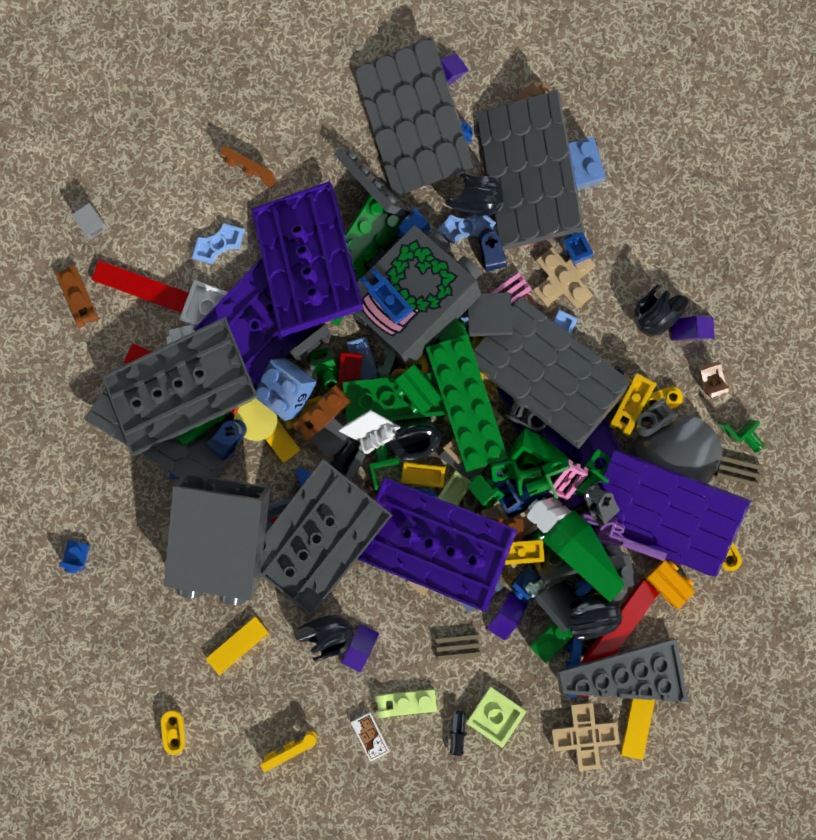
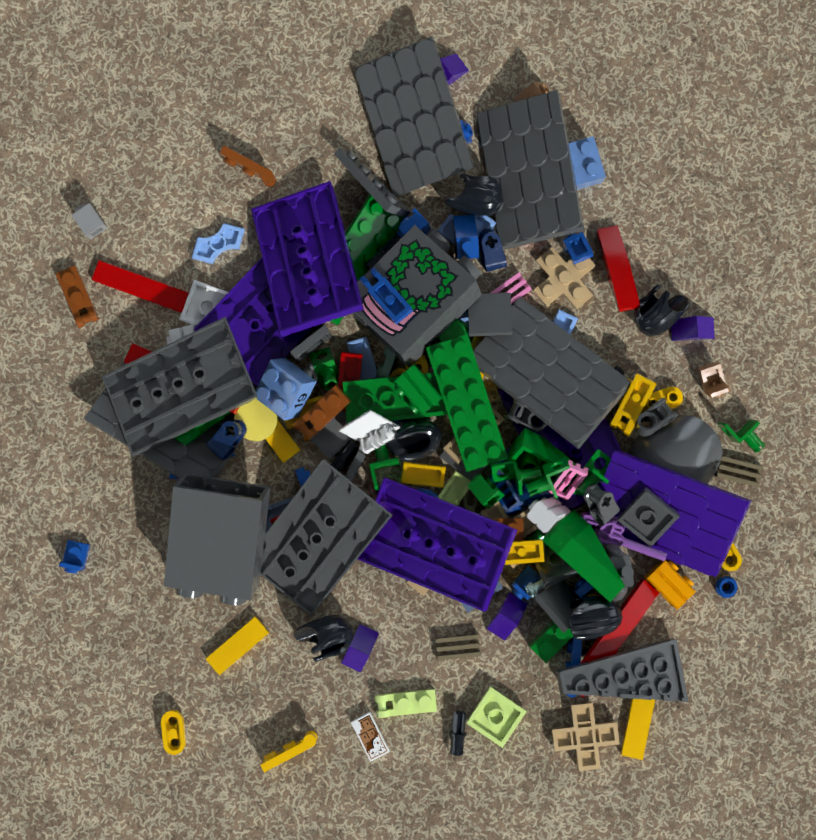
none -> blue slope [453,215,479,259]
none -> red slope [597,225,640,312]
none -> dark grey tile [617,487,680,547]
none -> blue plate [715,576,737,598]

